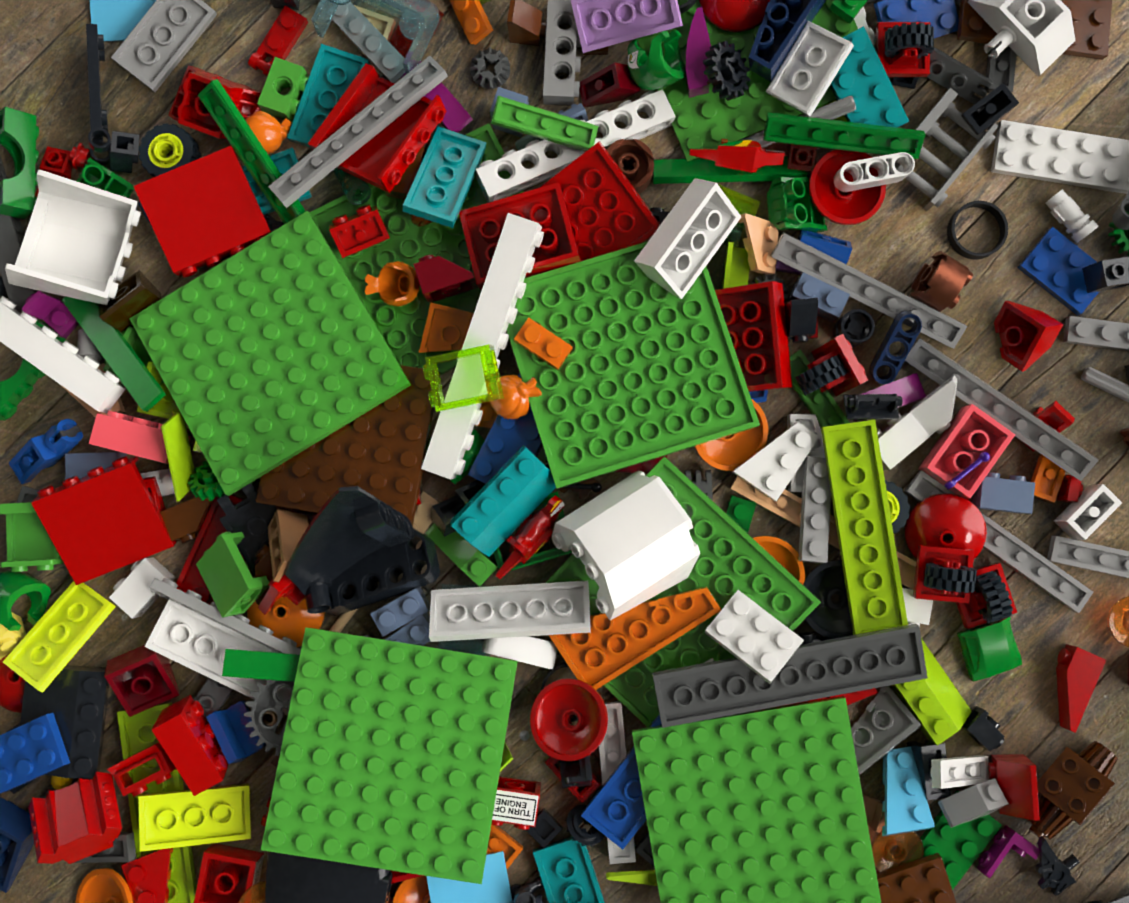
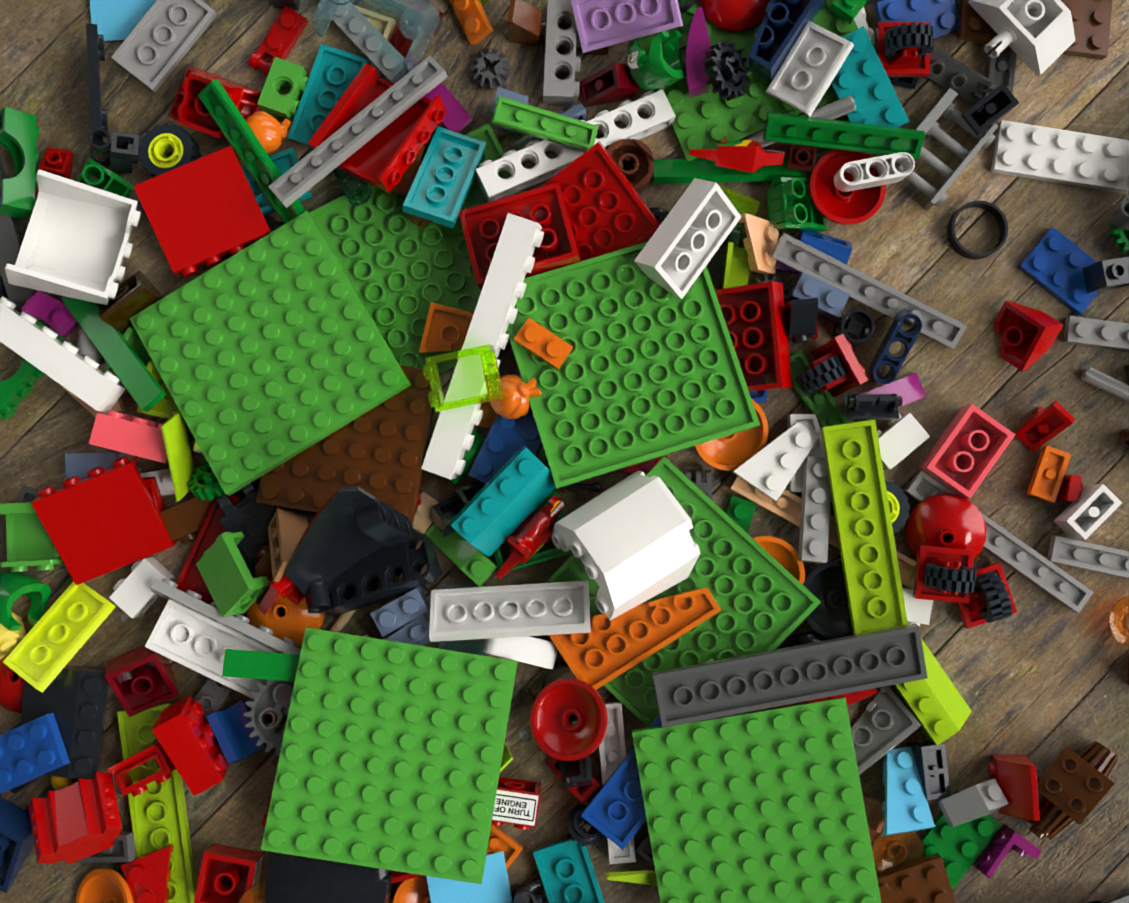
blue plate [9,419,83,484] -> none
red plate [69,142,90,170] -> none
neon yellow plate [138,784,251,852] -> none
red bracket [329,204,390,258] -> none
orange hat [364,261,420,306] -> none
dark red slope [413,255,478,304] -> none
black plate [526,808,563,848] -> none
white plate [705,590,804,684] -> none
light grey plate [905,338,1099,481] -> none
copper brick [910,251,973,312] -> none
white slope [910,375,958,436] -> none
white plate [930,755,989,789] -> none
dark purple hinge [944,452,990,490] -> none
green slope [957,617,1022,682] -> none
black brick [961,706,1005,752] -> none
sand blue brick [972,472,1035,514] -> none
black piece [1035,836,1080,896] -> none
white axle [1045,189,1099,243] -> none
red slope [1056,644,1106,733] -> none

